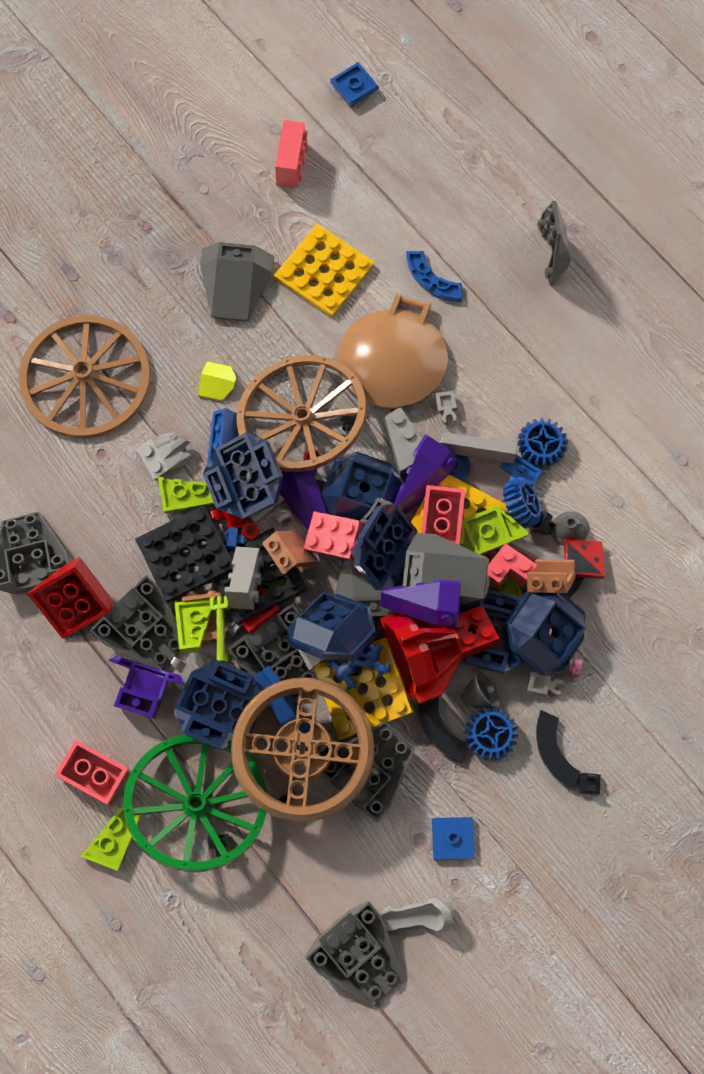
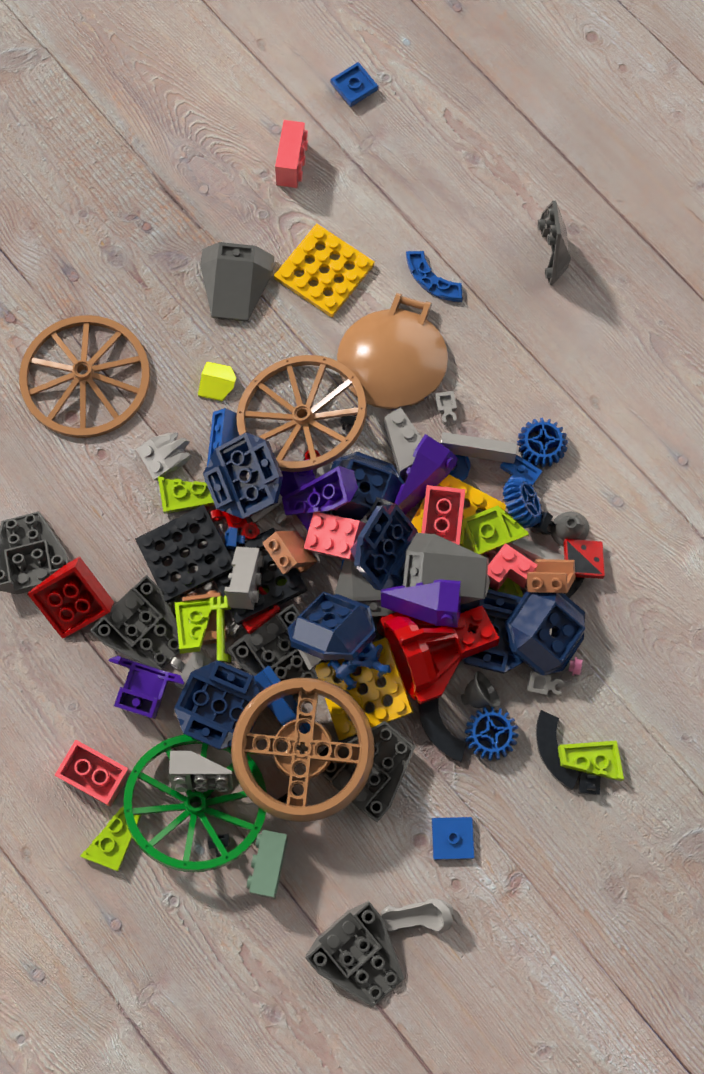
none -> light grey slope [169,751,233,792]
none -> sand green brick [246,830,288,899]
none -> dark purple wedge [282,466,358,516]
none -> lime wing [558,740,624,782]

